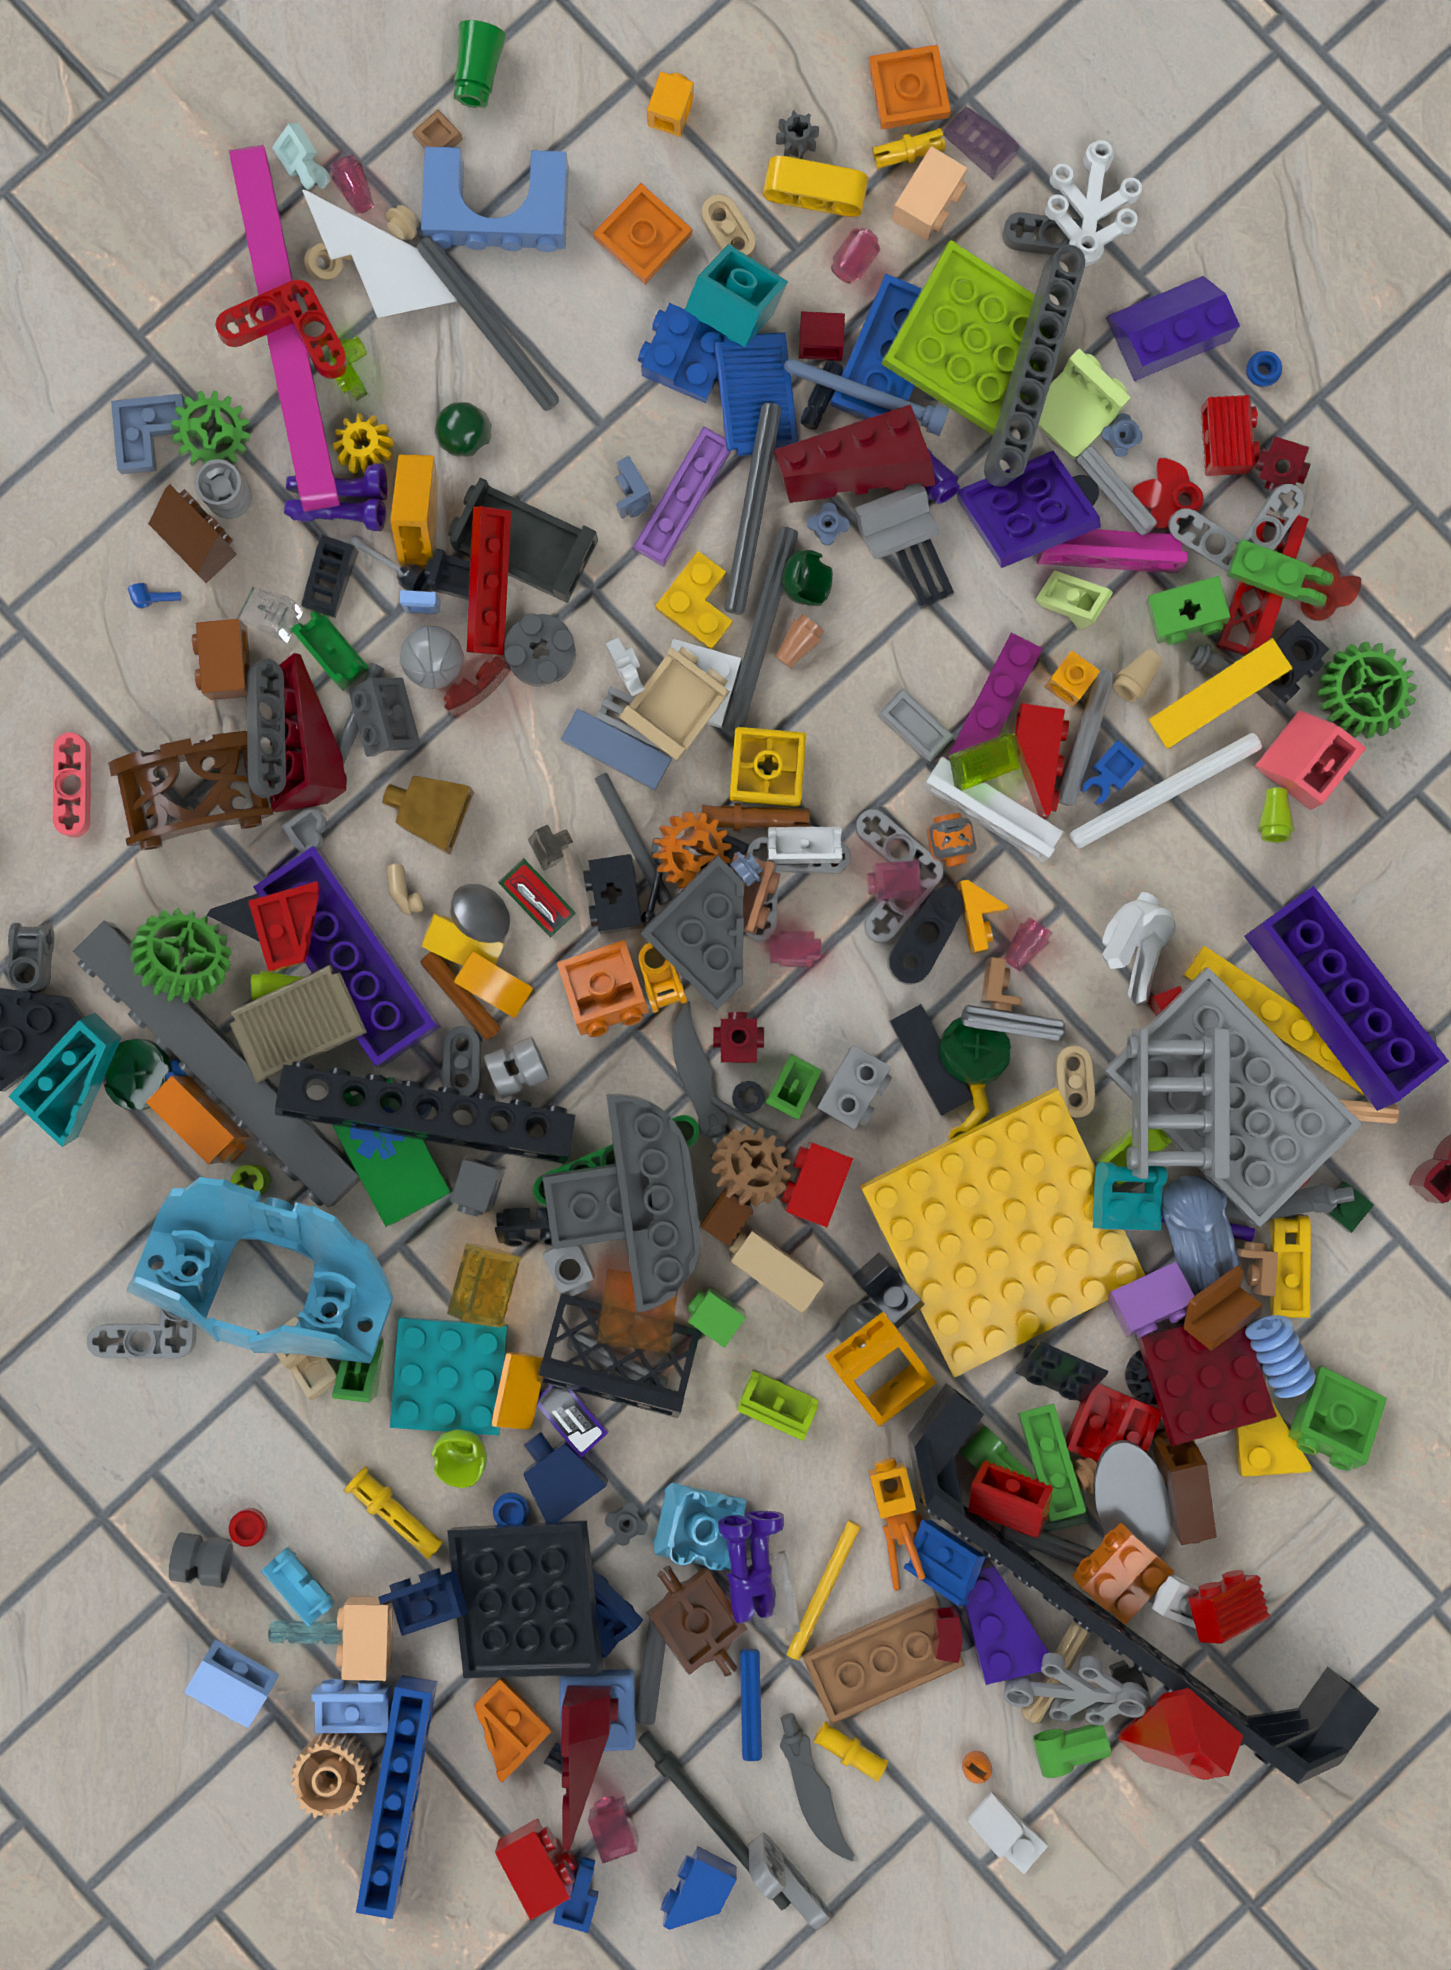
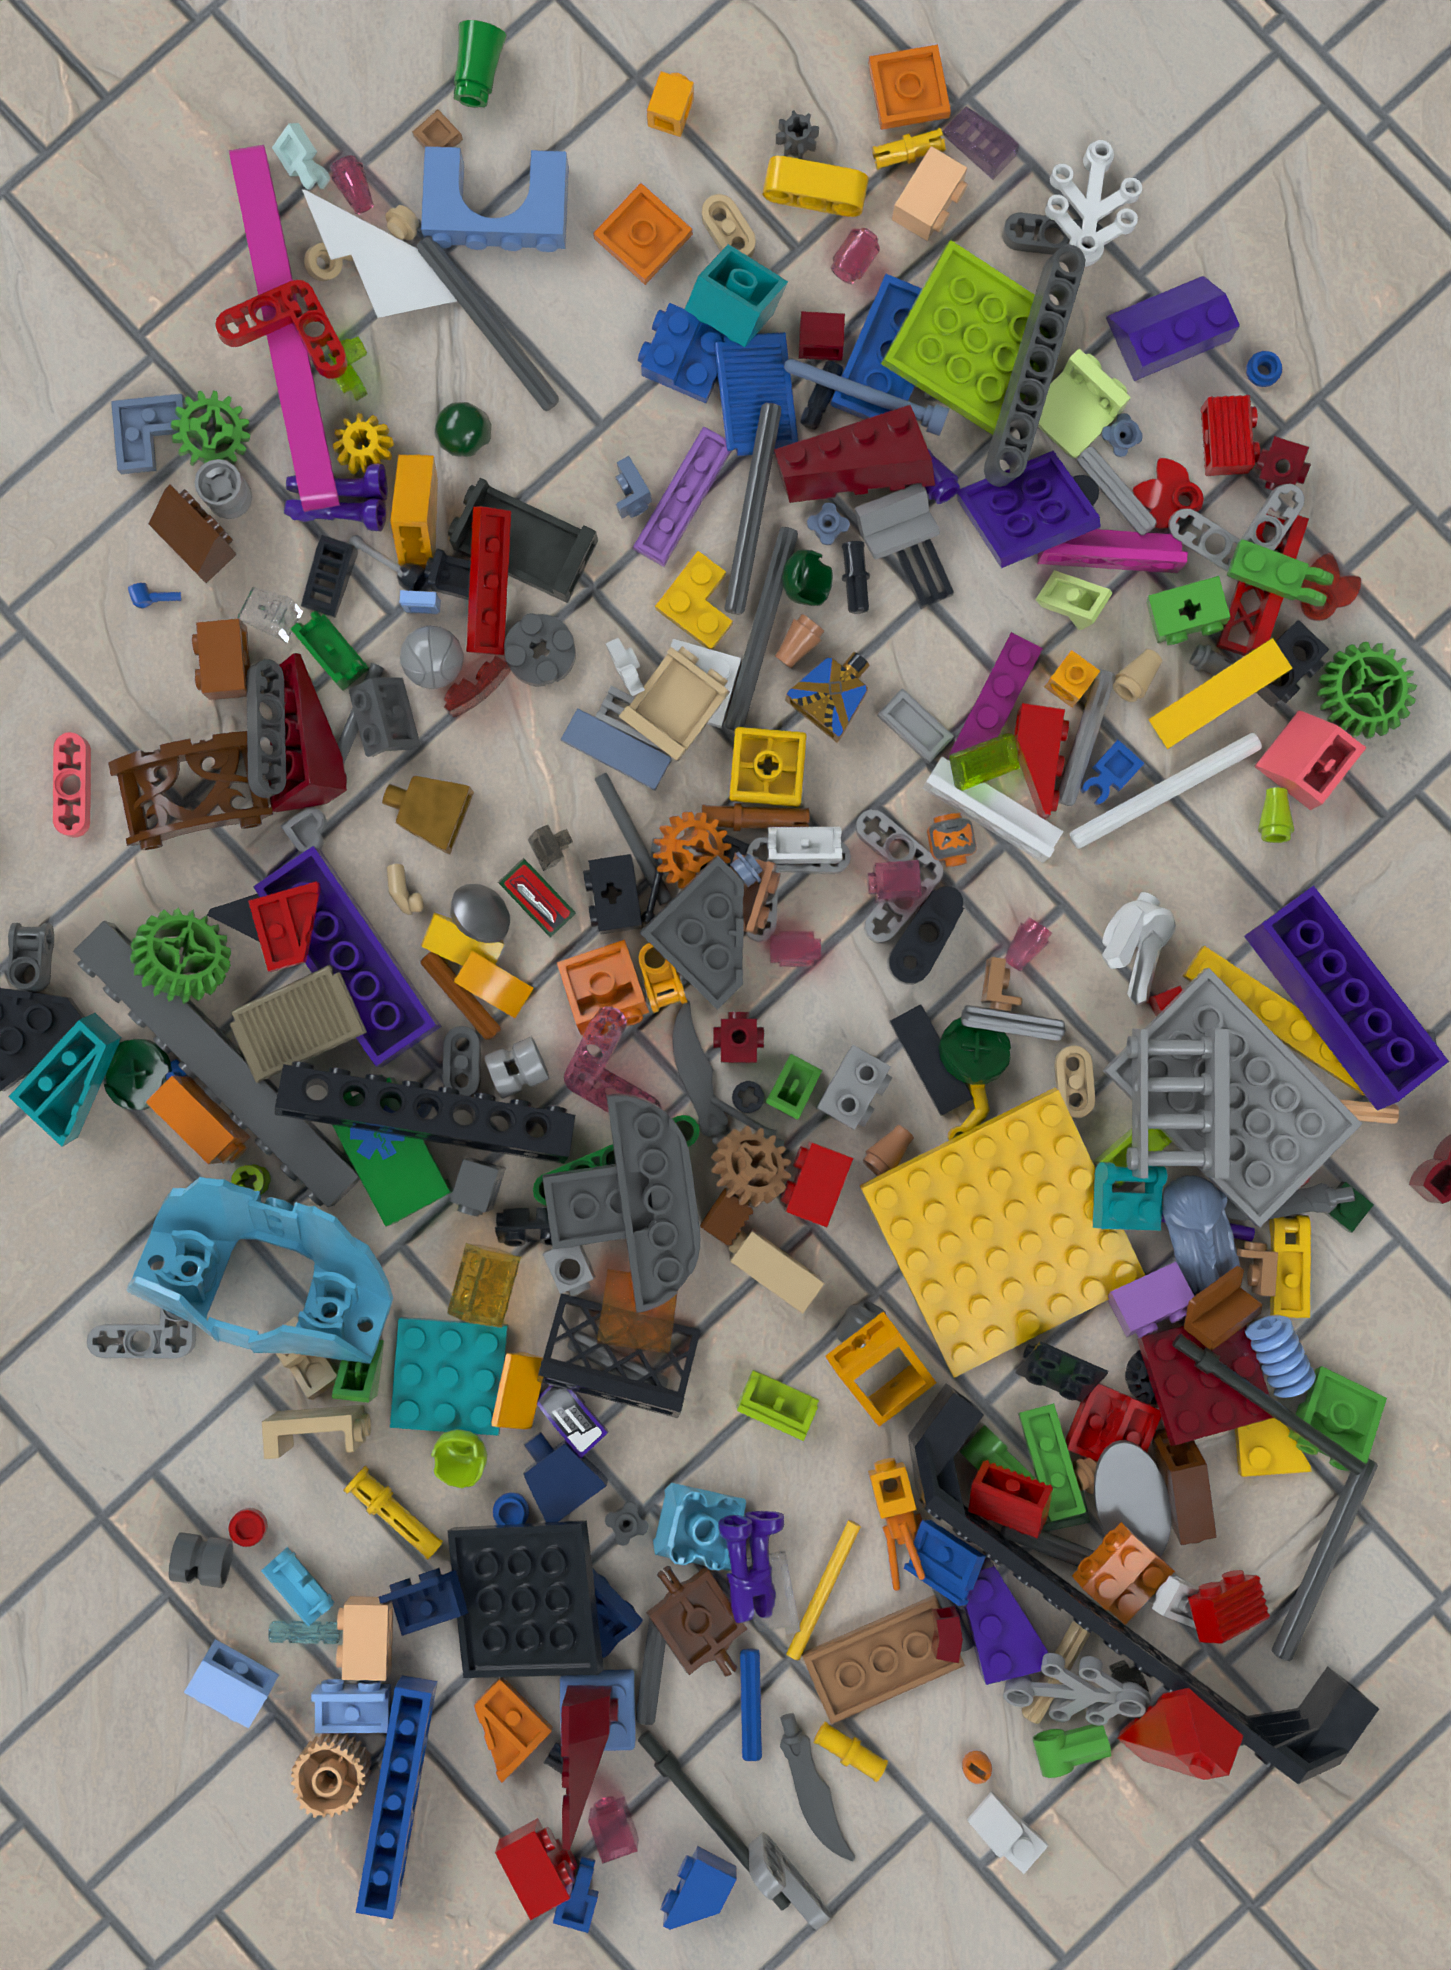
lime cone [251,970,303,1001] -> none
bright green brick [687,1286,746,1348] -> none
black slope [852,1253,925,1329] -> none
light orange slope [957,880,1010,954] -> none
none -> tan panel [262,1405,371,1459]
none -> clear pink beam [563,1006,662,1113]
none -> torso [785,652,870,743]
none -> black axle [842,541,870,614]
none -> nougat cone [863,1125,914,1176]
none -> pearl dark grey bar [1172,1334,1365,1475]
none -> dark grey axle [1272,1459,1378,1661]

